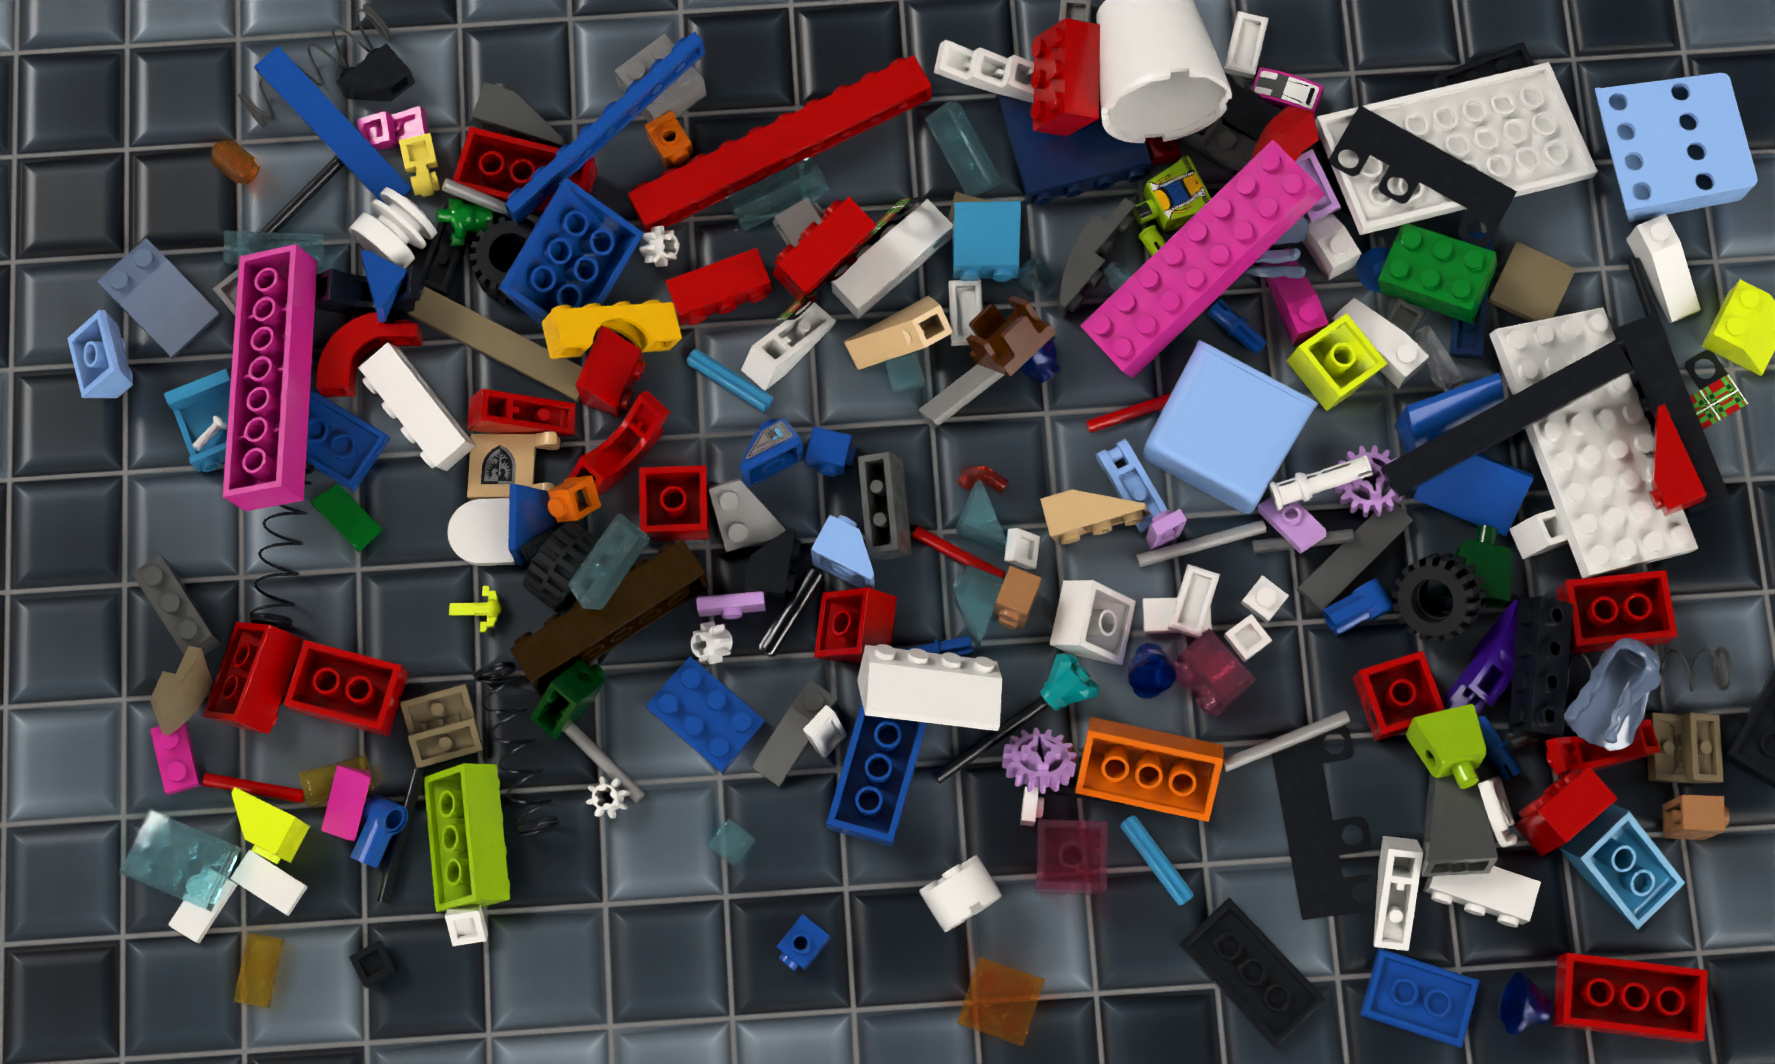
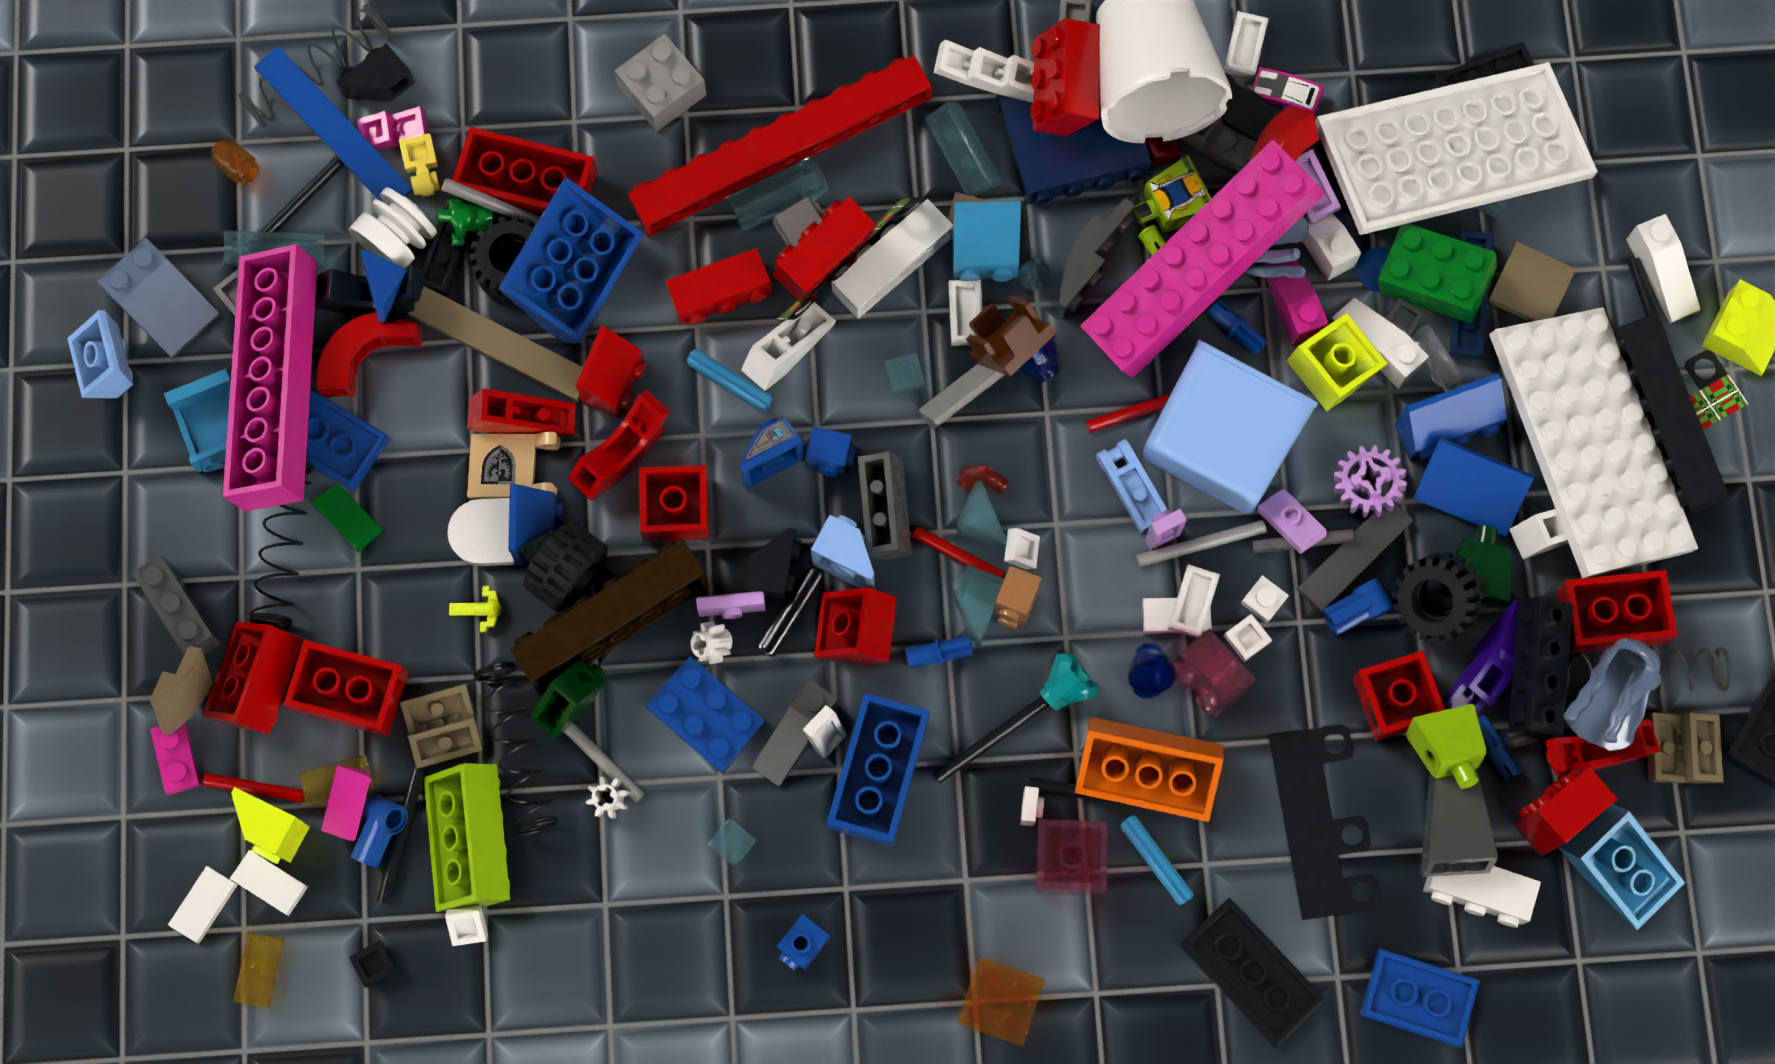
clear light blue plate [119,810,242,912] -> none
white piece [192,416,228,452] -> none
white brick [358,343,476,471] -> none
dark grey slope [471,82,566,148] -> none
blue plate [505,32,705,225] -> none
yellow arch [541,299,682,359] -> none
orange brick [548,475,602,523] -> none
clear light blue slope [568,514,650,610] -> none
white gear [639,226,680,267] -> none
orange brick [644,110,694,168] -> none
light grey wing [708,478,786,552] -> none
tan slope [843,295,953,370] -> none
white slope [857,644,1002,731] -> none
white brick [919,855,1002,933] -> none
lavender gear [1002,728,1077,794] -> none
tan slope [1040,489,1151,544] -> none
white slope [1050,580,1136,665] -> none
clear light blue plate [1103,262,1132,291] -> none
light grey bar [1222,710,1350,772] -> none
white pin [1269,455,1373,511] -> none
black piece [1329,105,1517,248] -> none
white slope [1373,836,1423,951] -> none
black tile [1381,340,1633,498] -> none
white tile [1478,775,1517,847] -> none
clear blue piece [1498,972,1552,1035] -> none
red brick [1553,953,1708,1043] -> none
light blue piece [1594,73,1758,223] -> none
red slope [1649,404,1707,516] -> none
medium nougat brick [1662,795,1730,840] -> none

